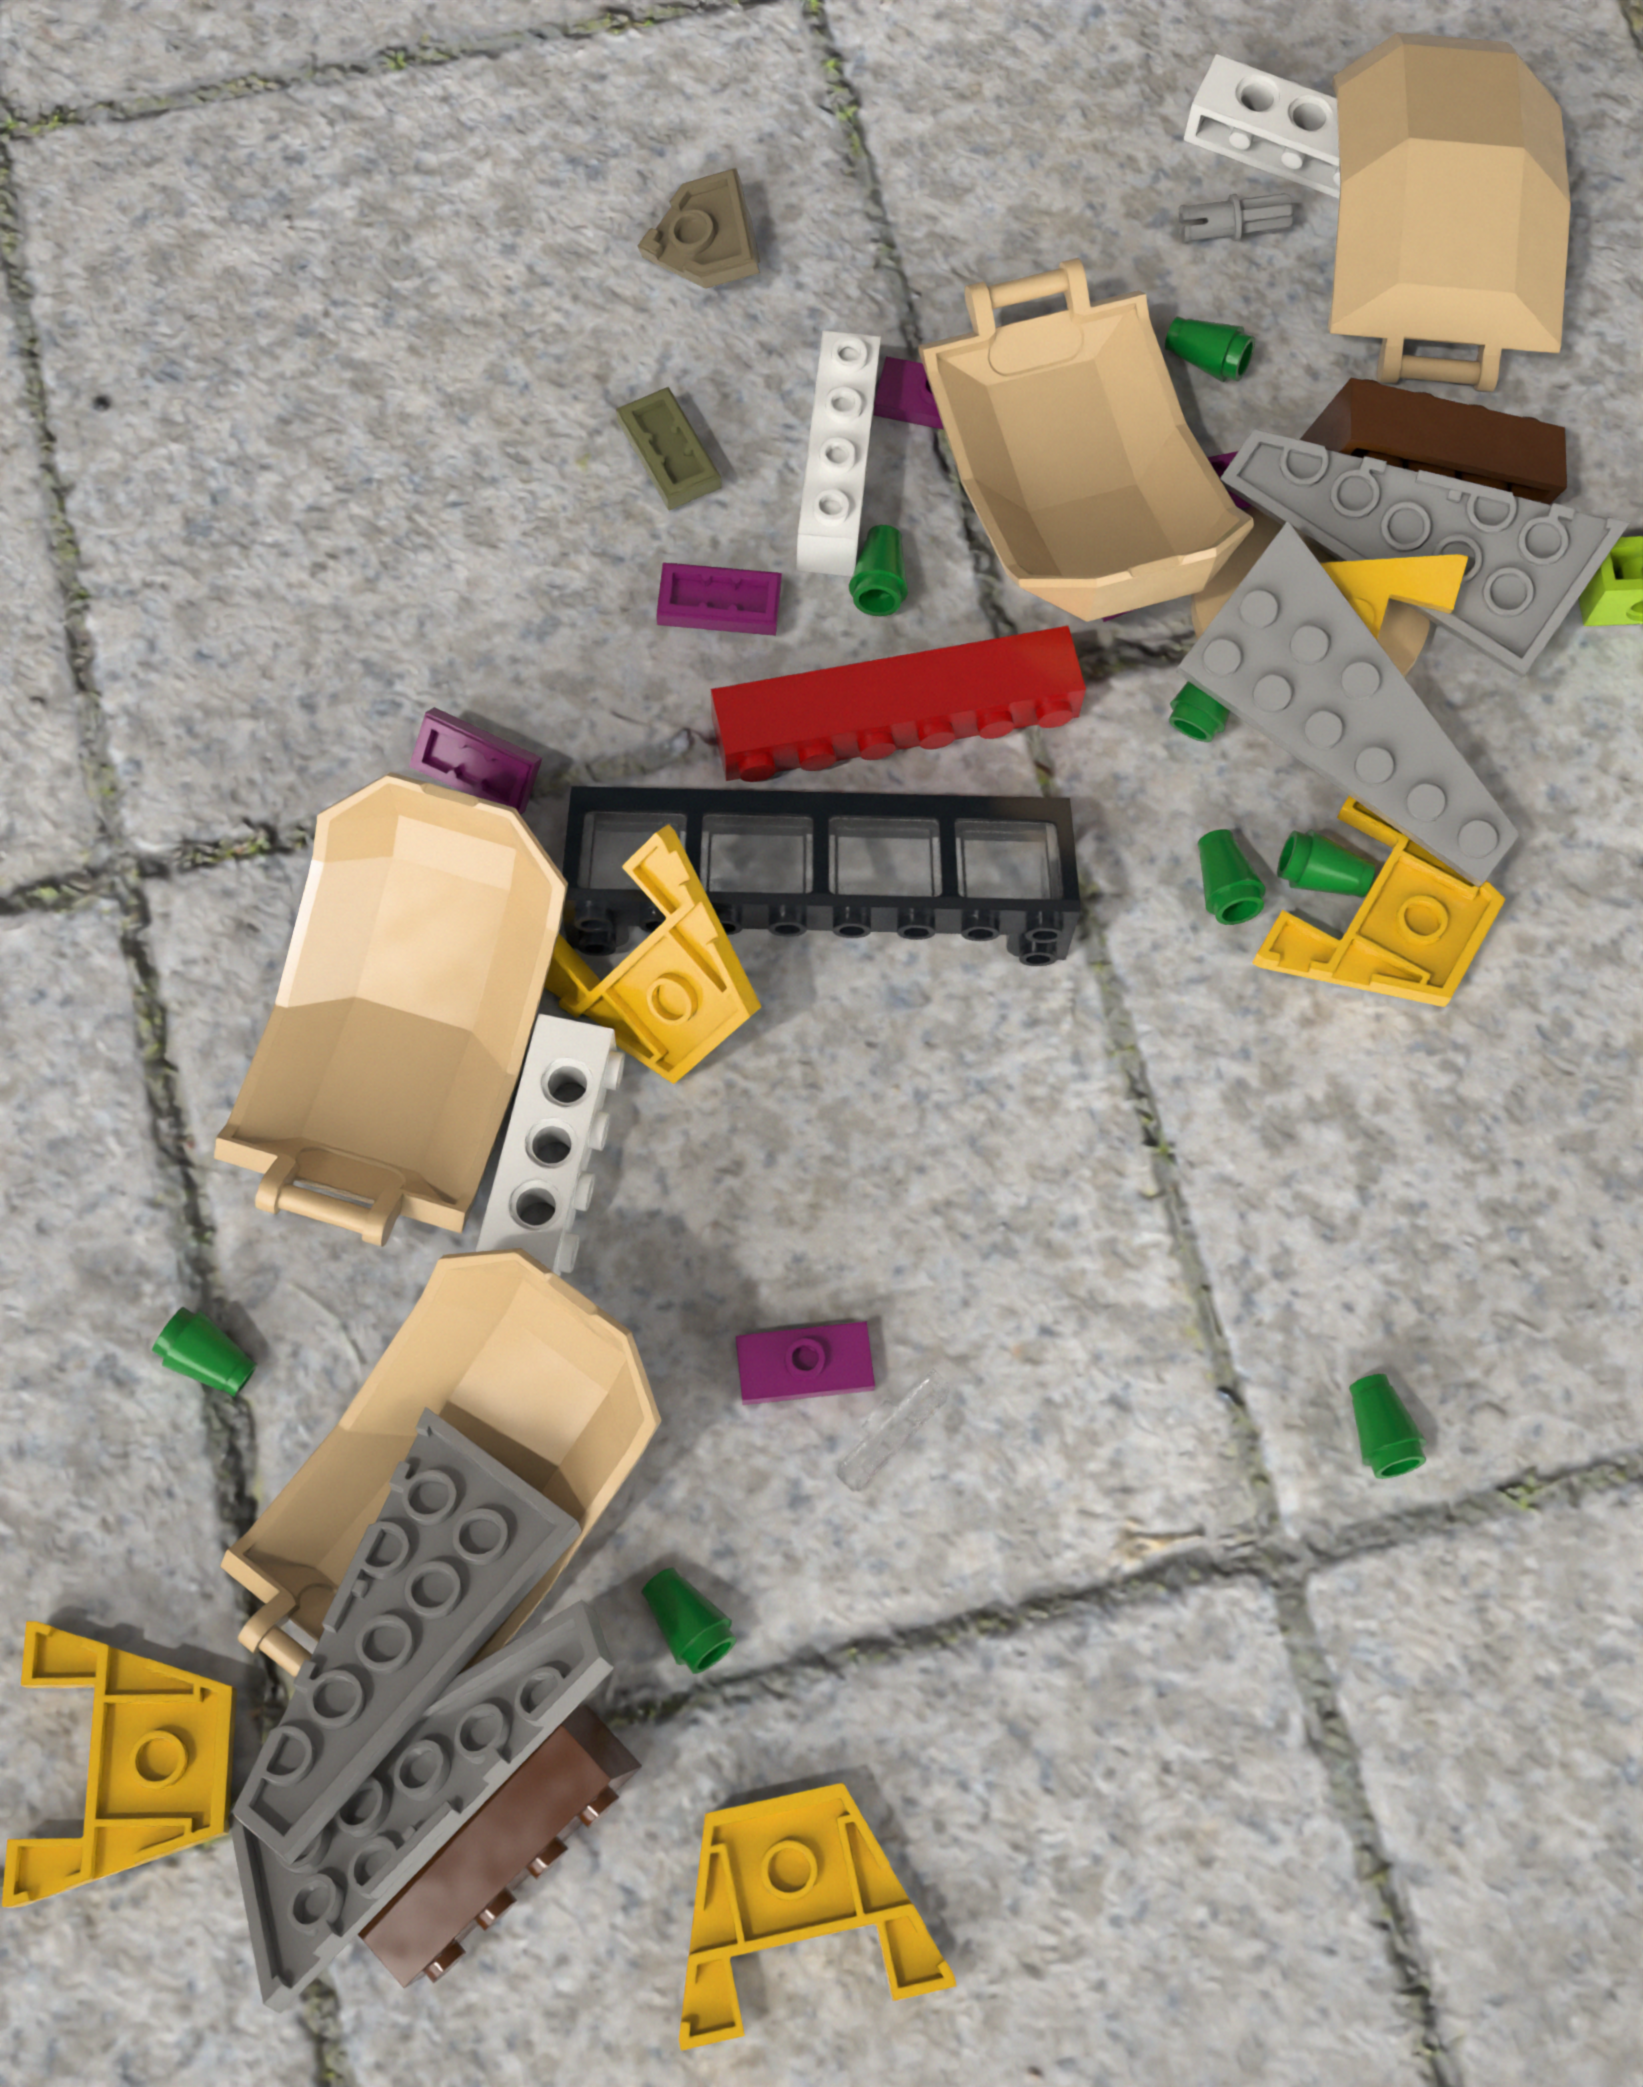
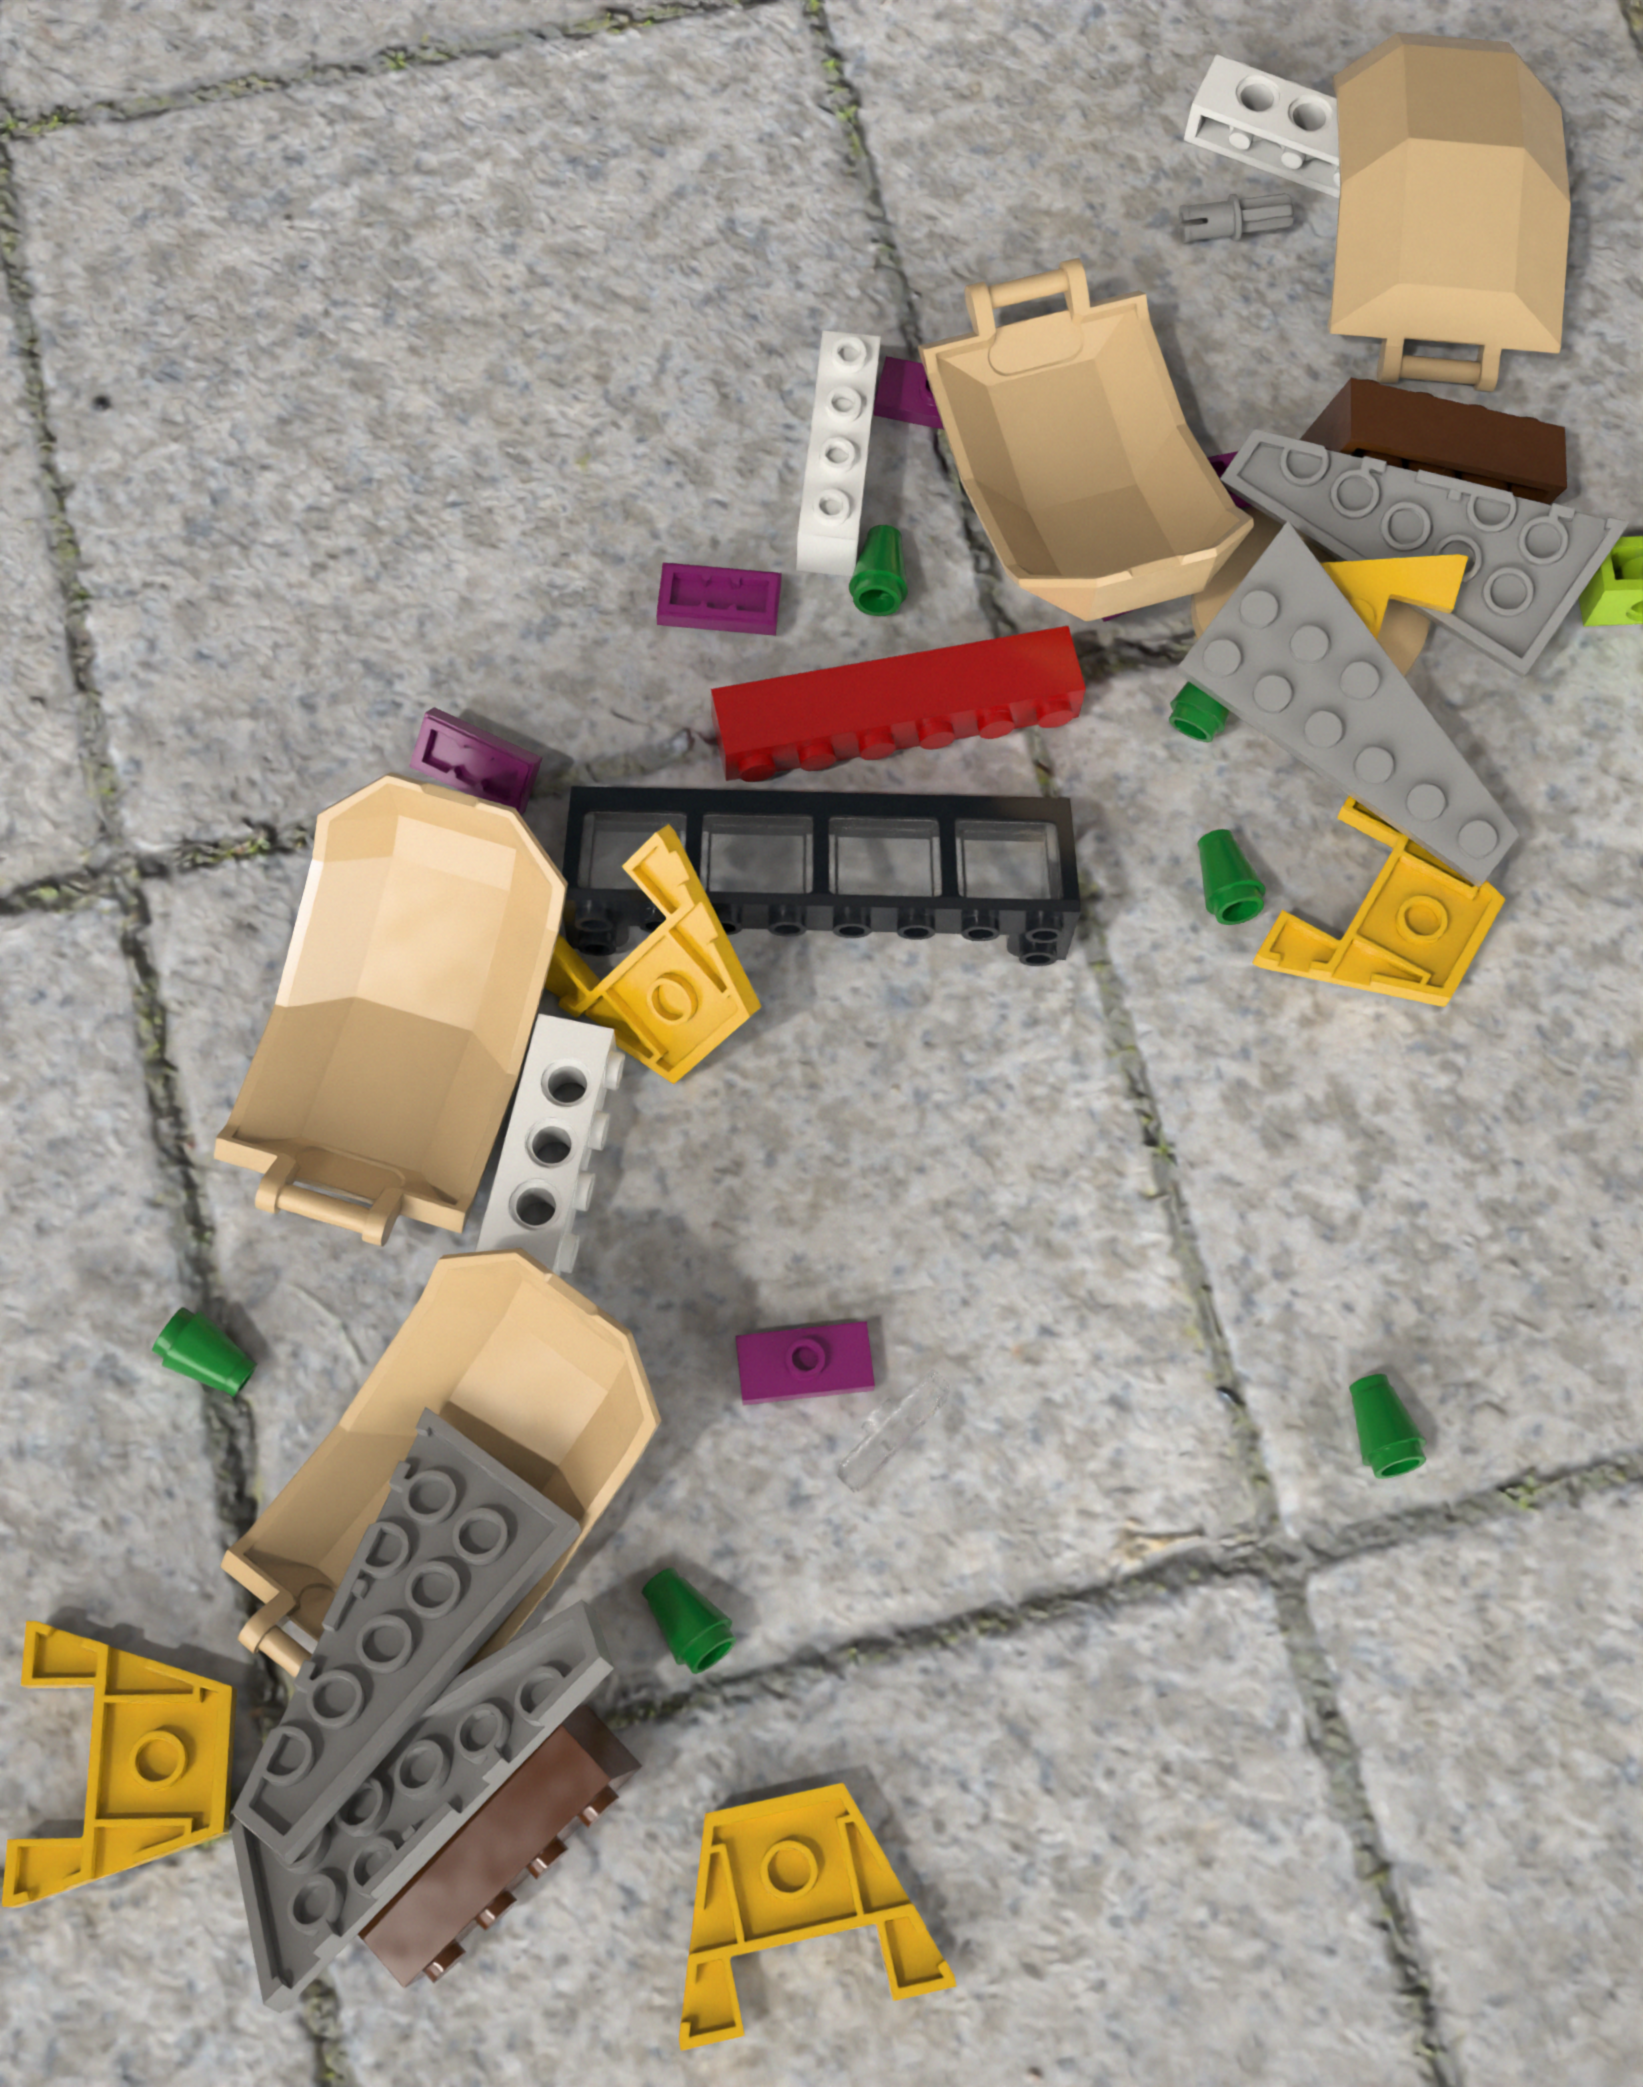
olive plate [616,387,721,510] -> none
dark tan plate [637,168,760,289] -> none
green cone [1165,316,1255,382] -> none
green cone [1277,829,1375,898] -> none

